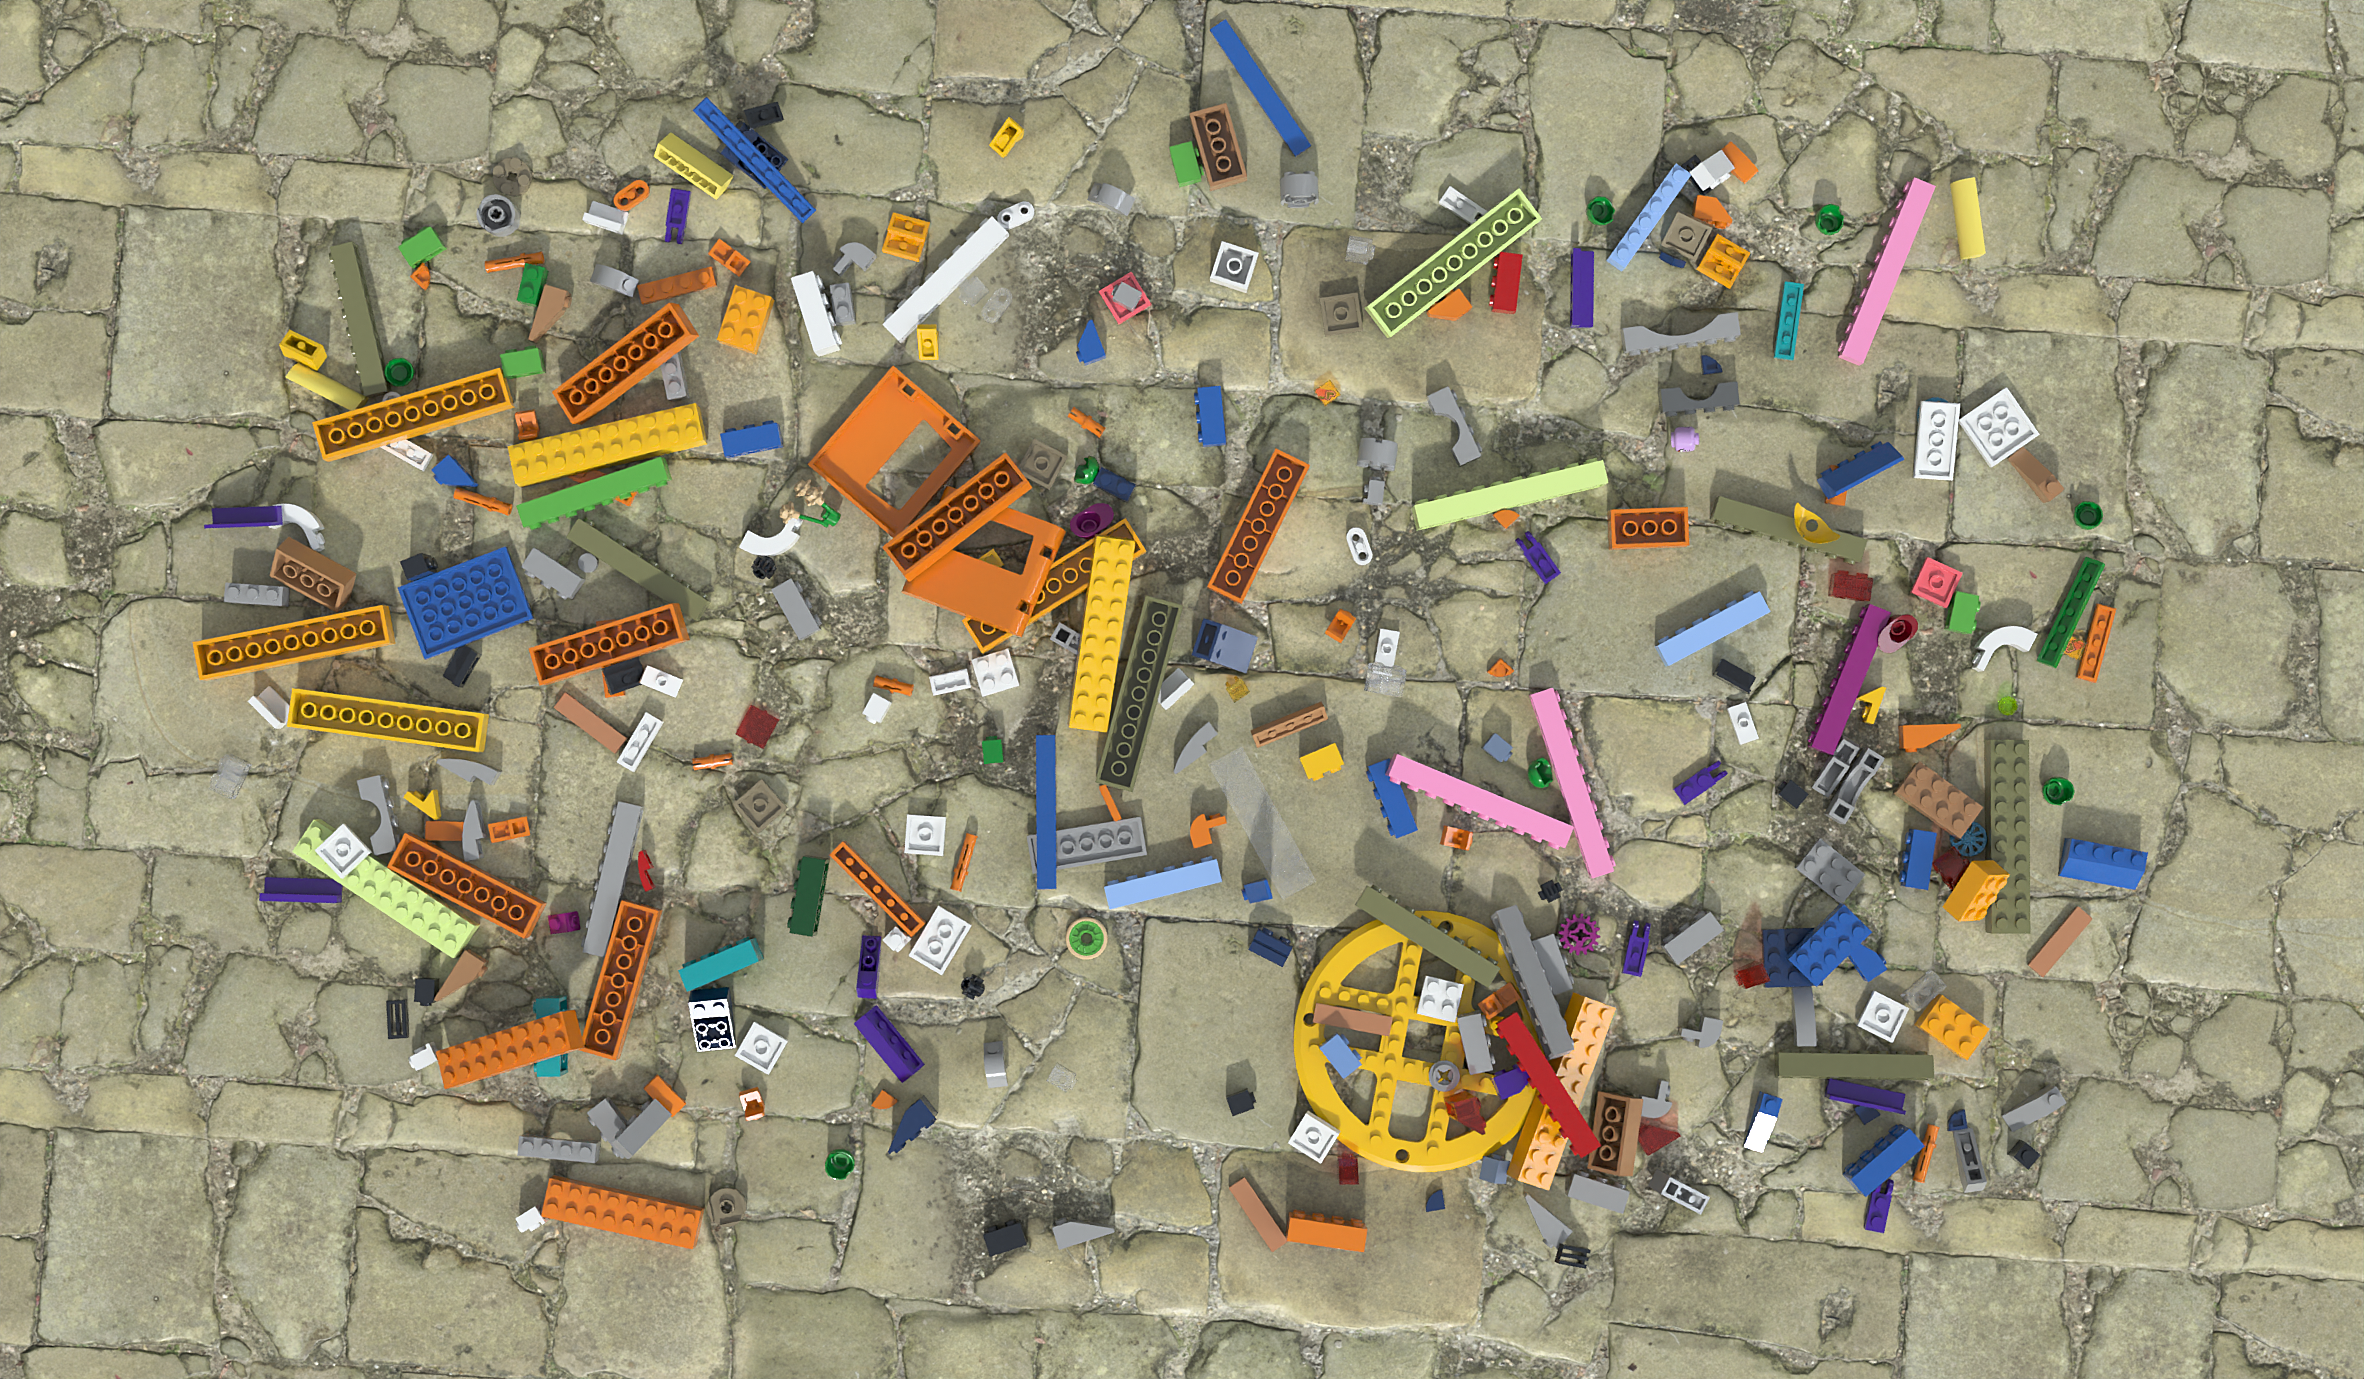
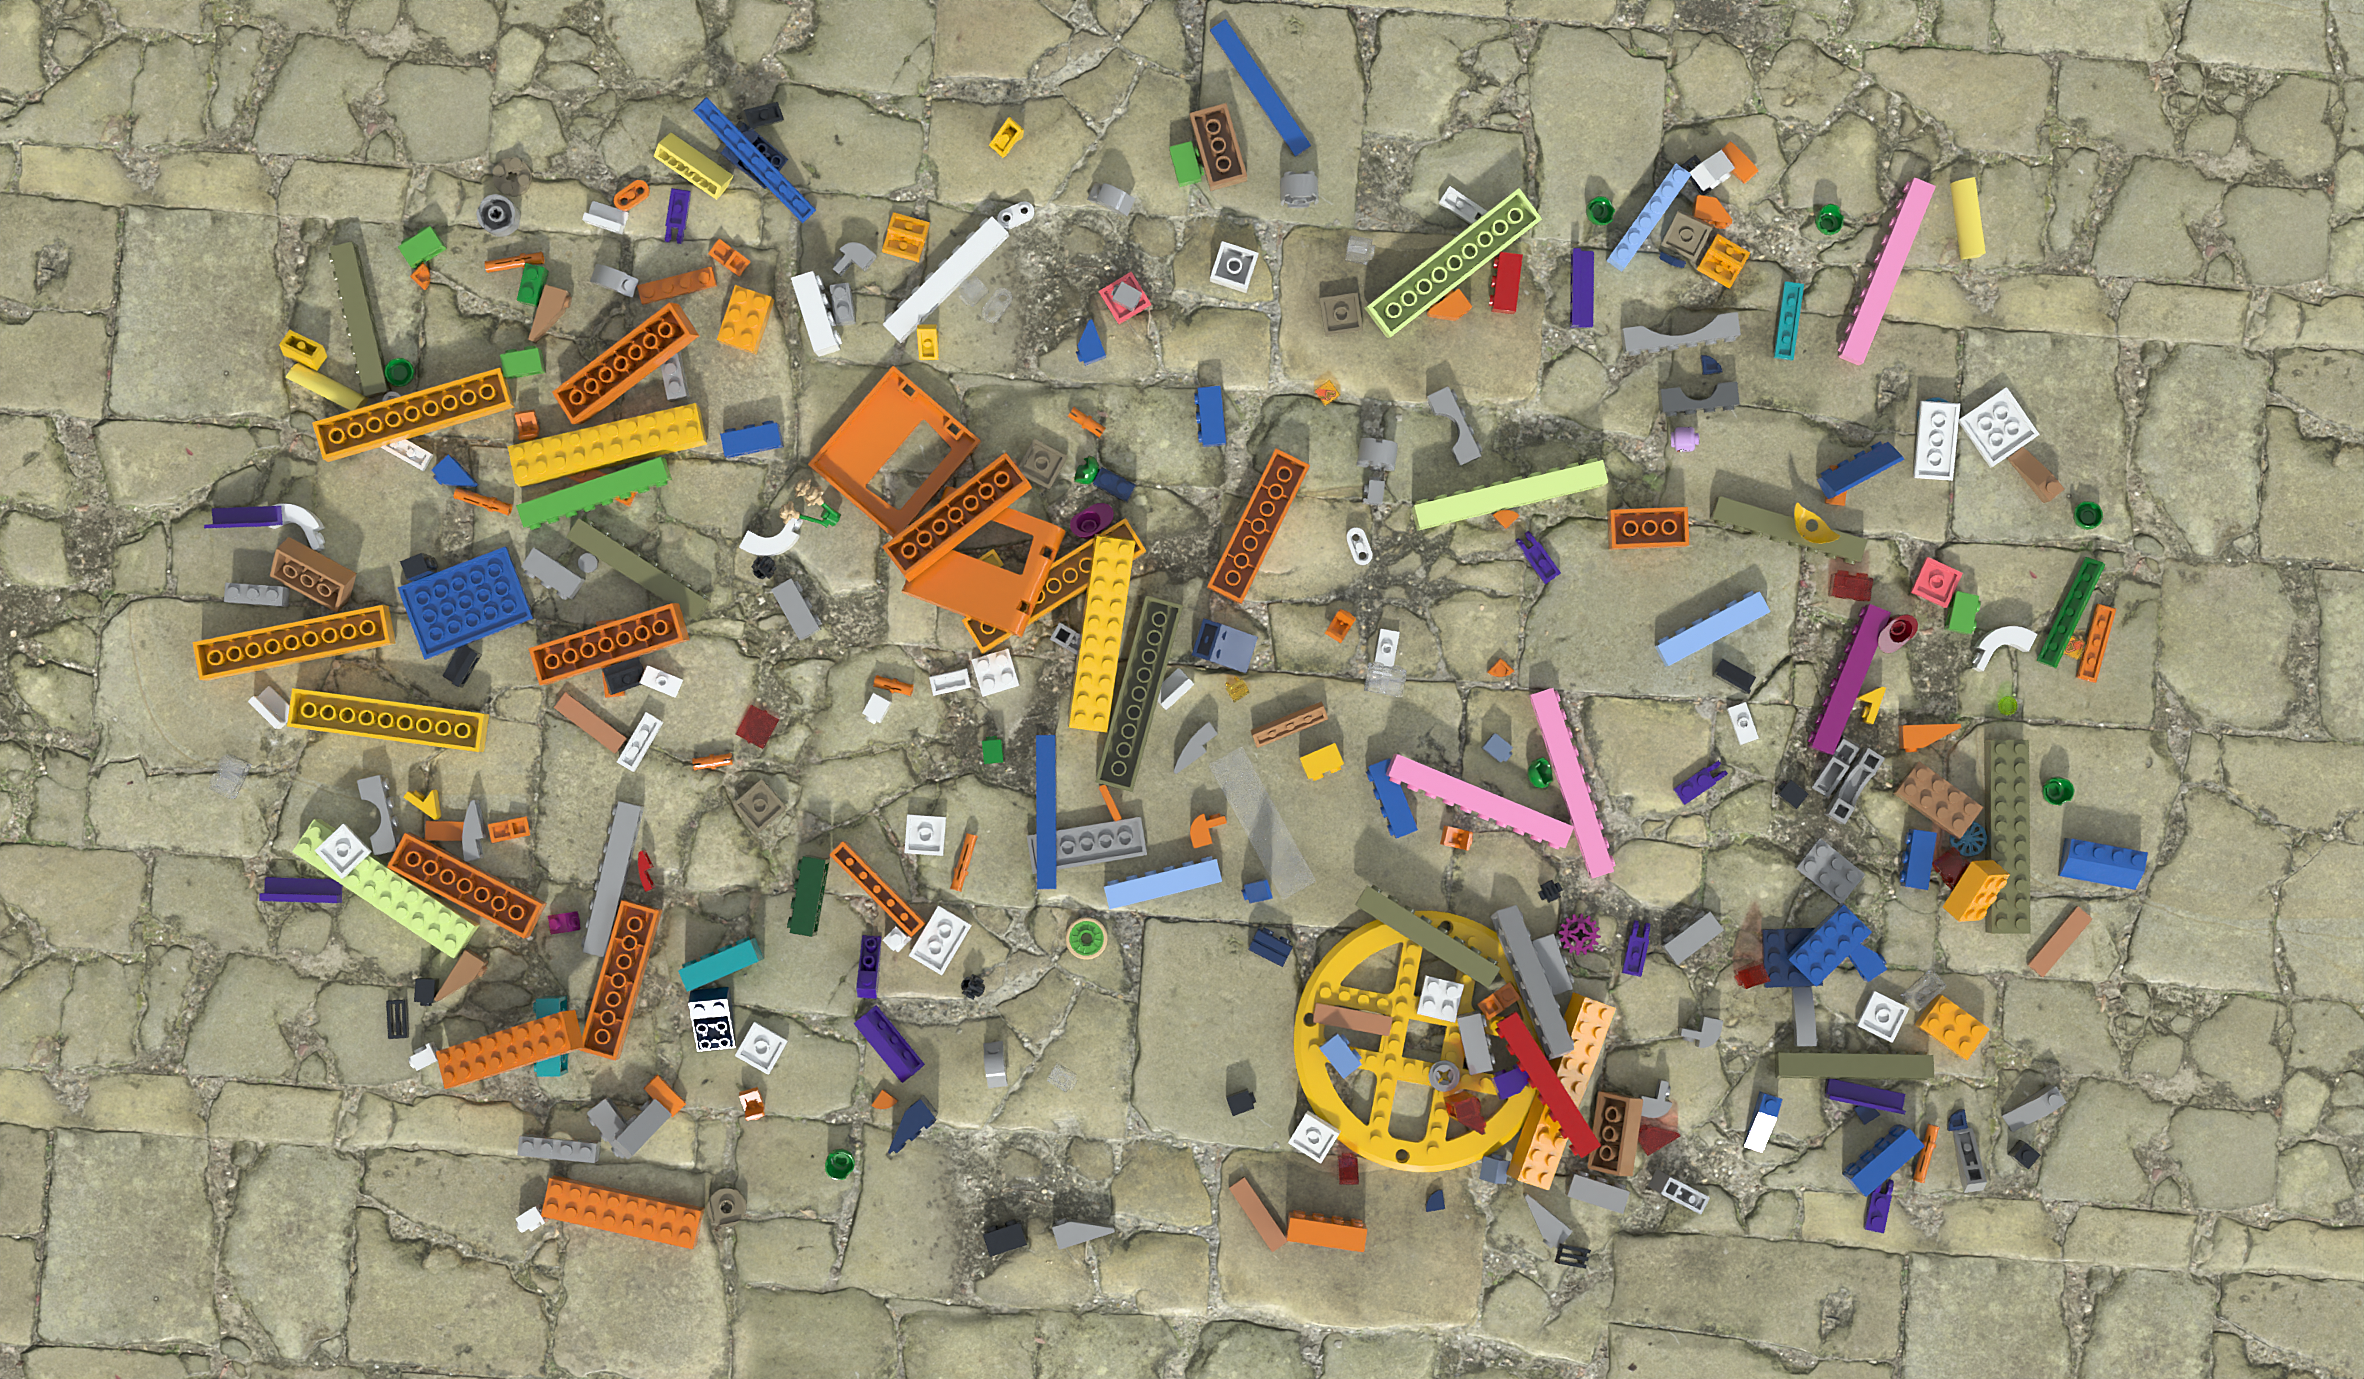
light grey slope [436,759,502,785] -> none

